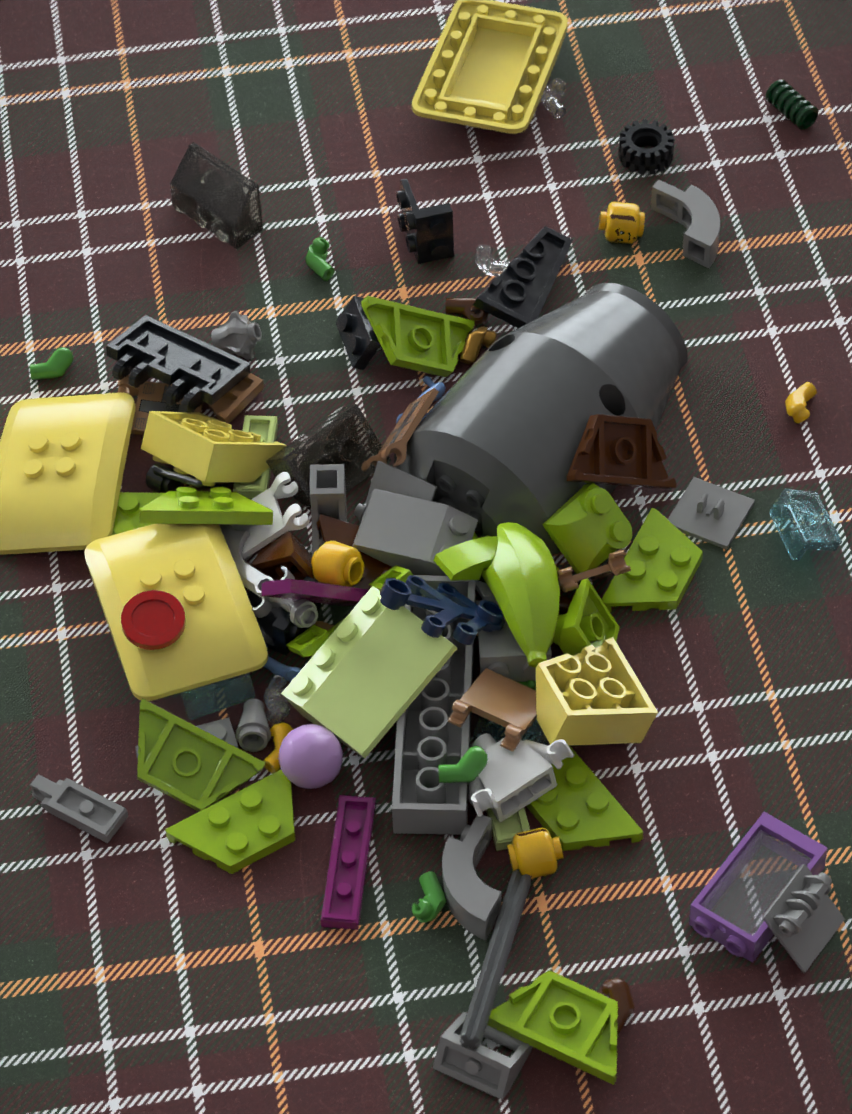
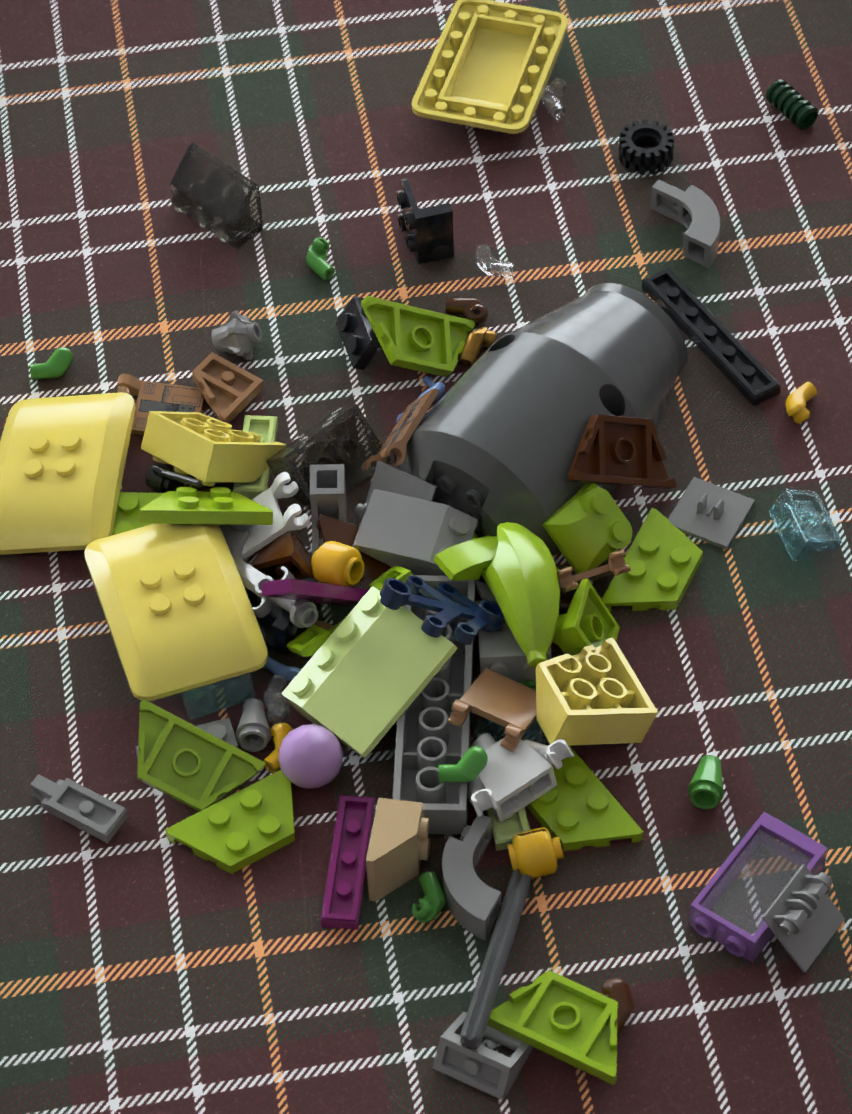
black hinge [106,315,250,413] -> none
red piece [121,590,186,650] -> none
black wing [473,226,573,328] -> none
yellow head [599,202,645,244] -> none
none -> tan slope [366,798,430,901]
none -> black tile [642,268,781,406]
none -> bright green cone [687,755,724,809]

